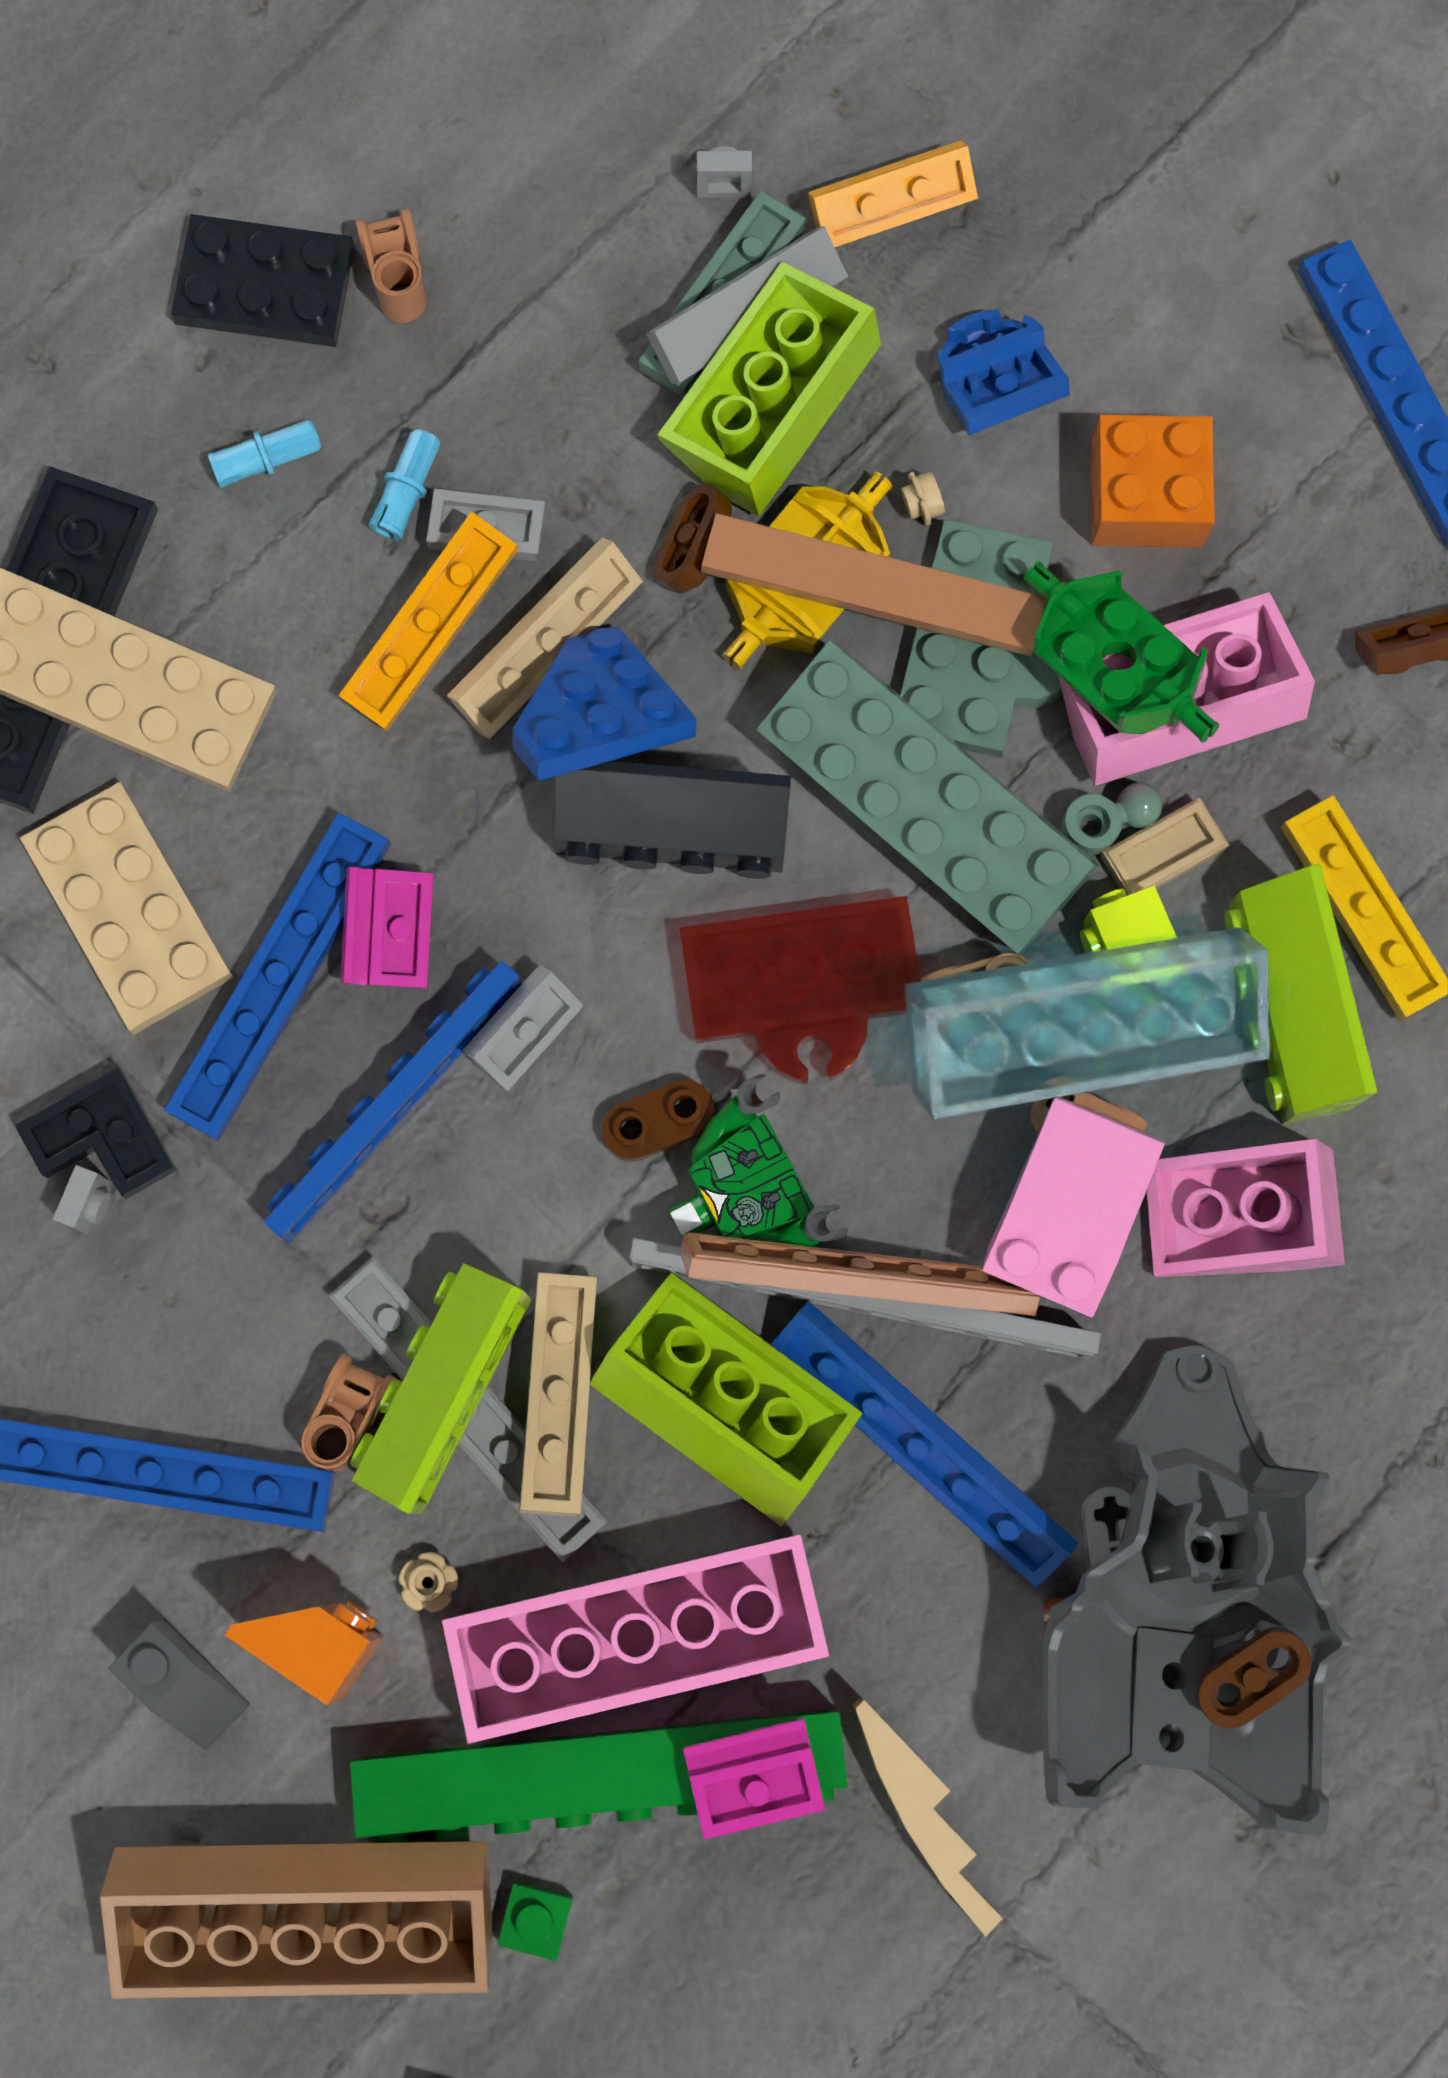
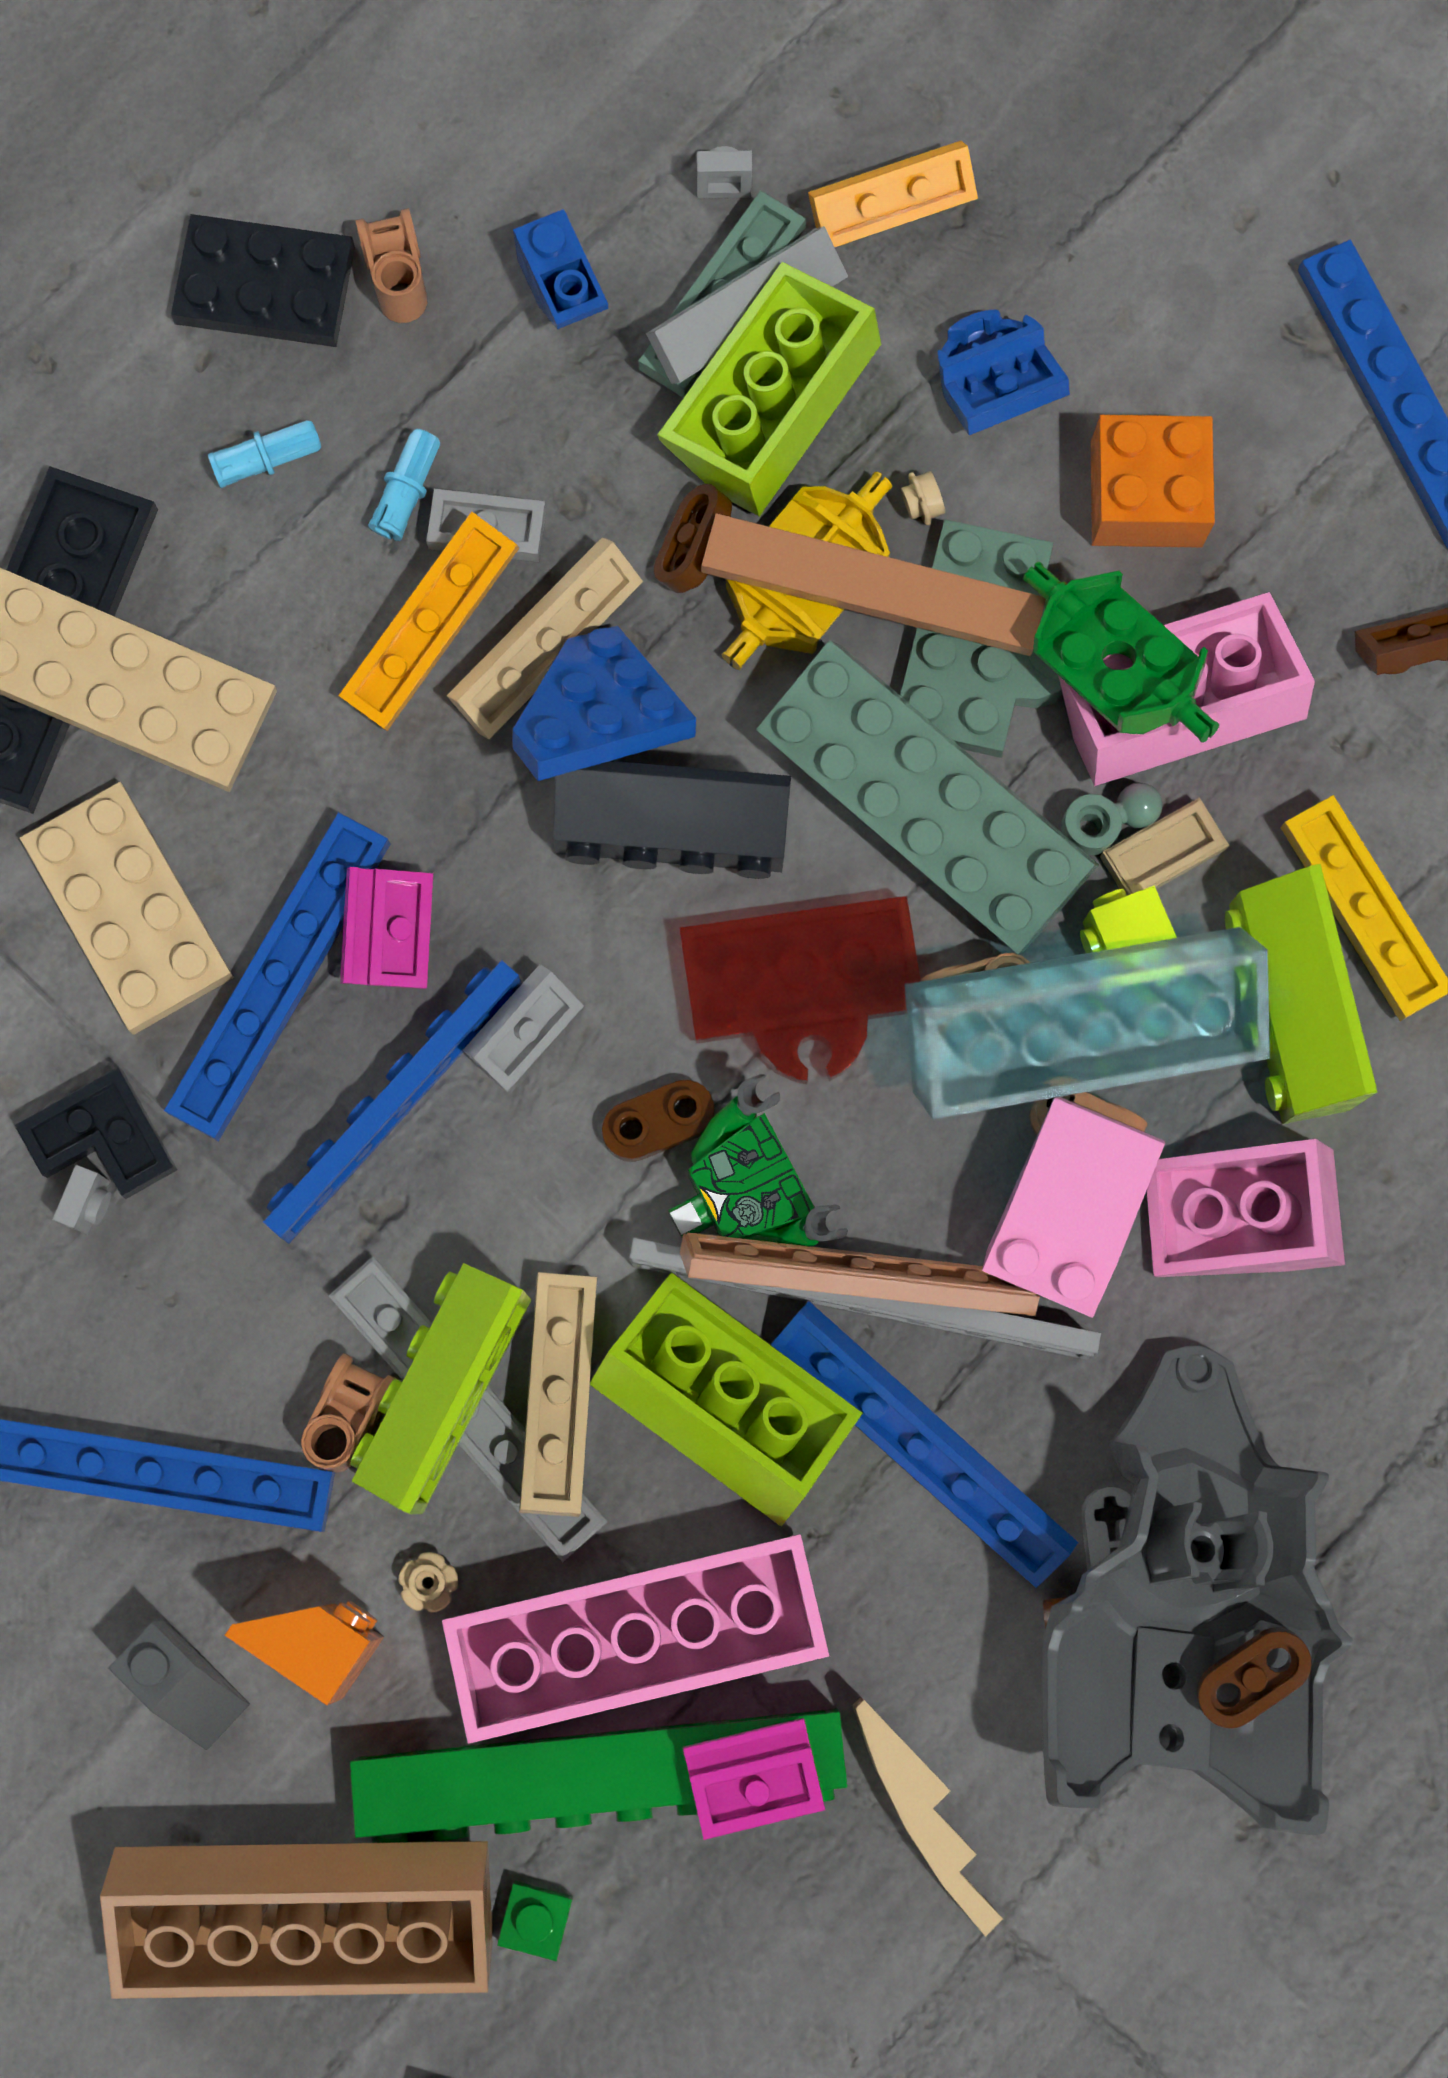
none -> blue slope [513,209,609,330]

